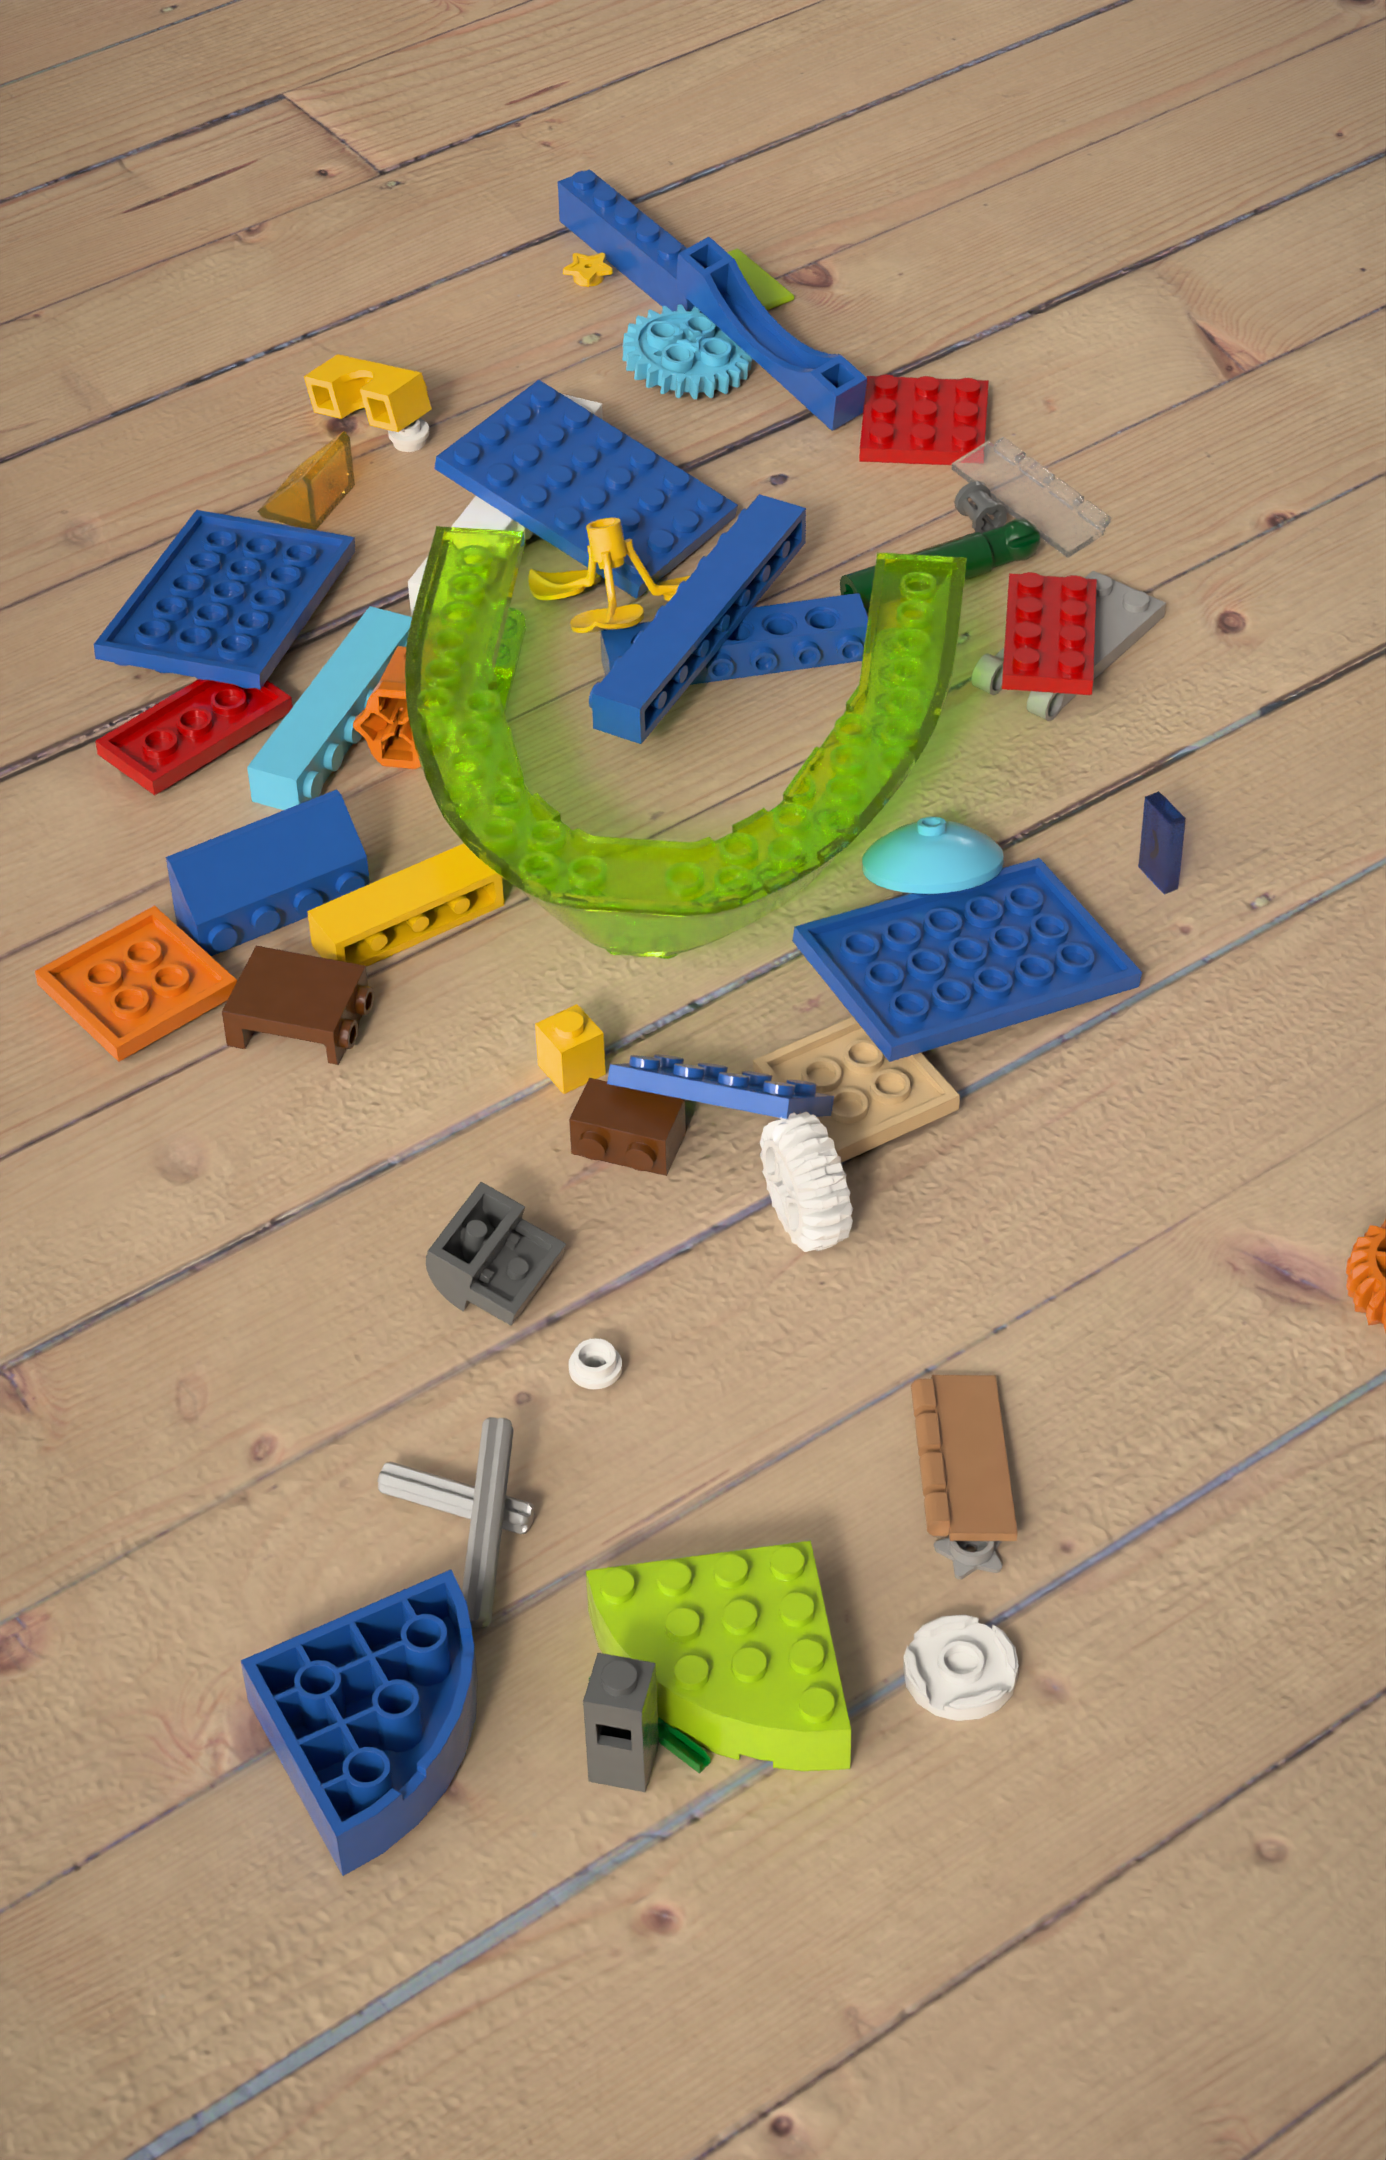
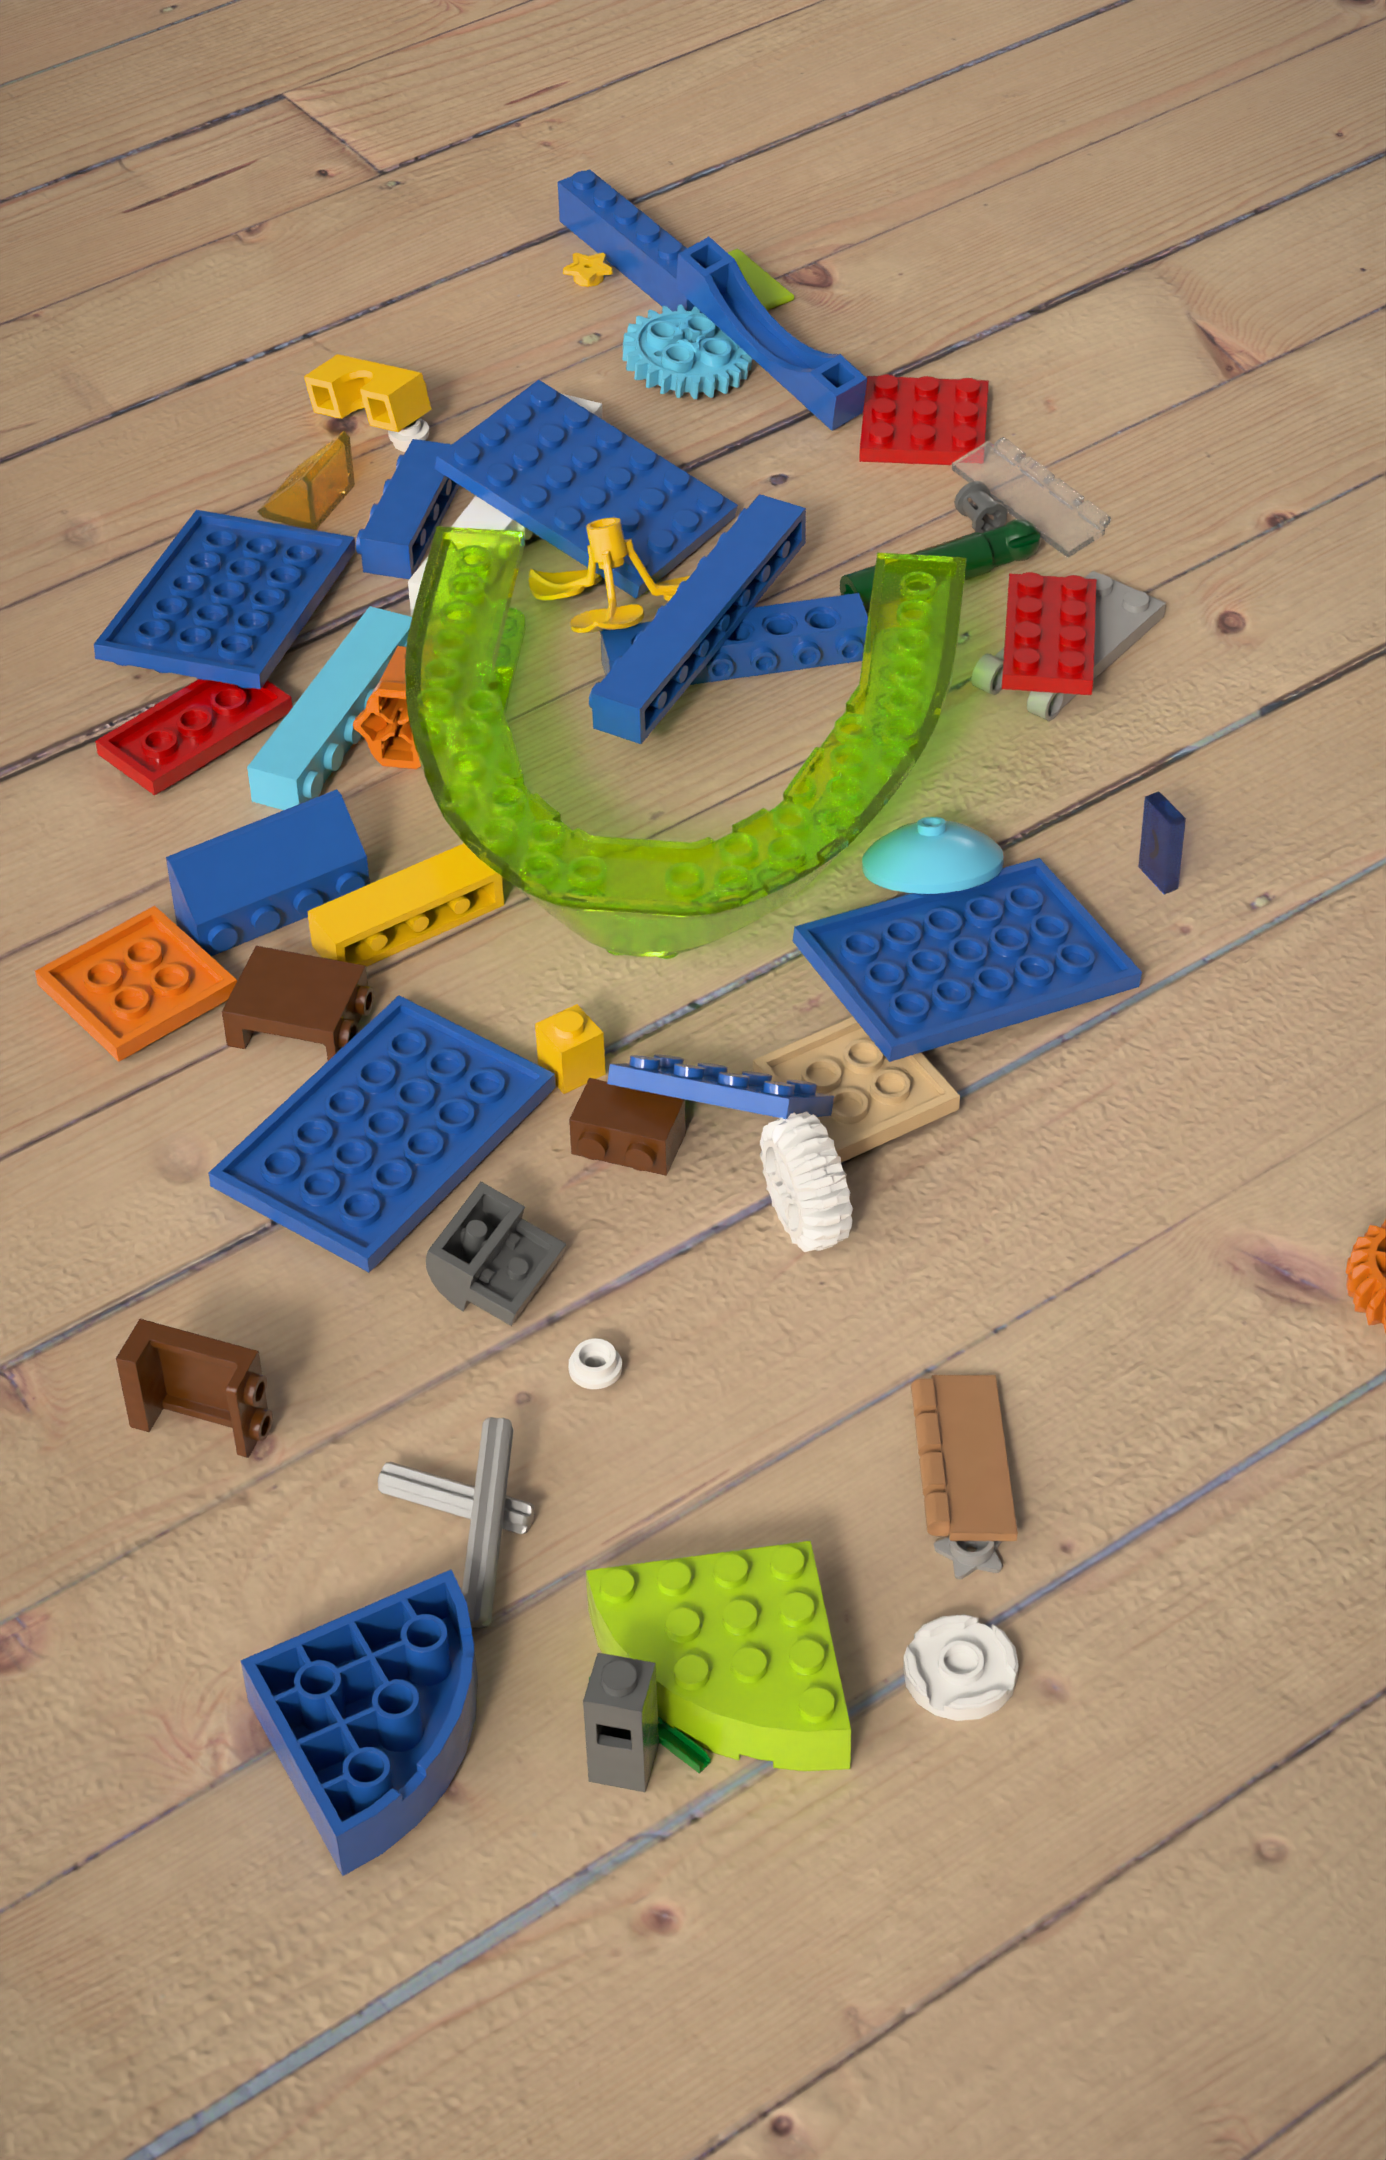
none -> reddish brown panel [116,1318,273,1458]
none -> blue plate [208,995,556,1273]
none -> blue brick [356,439,460,579]

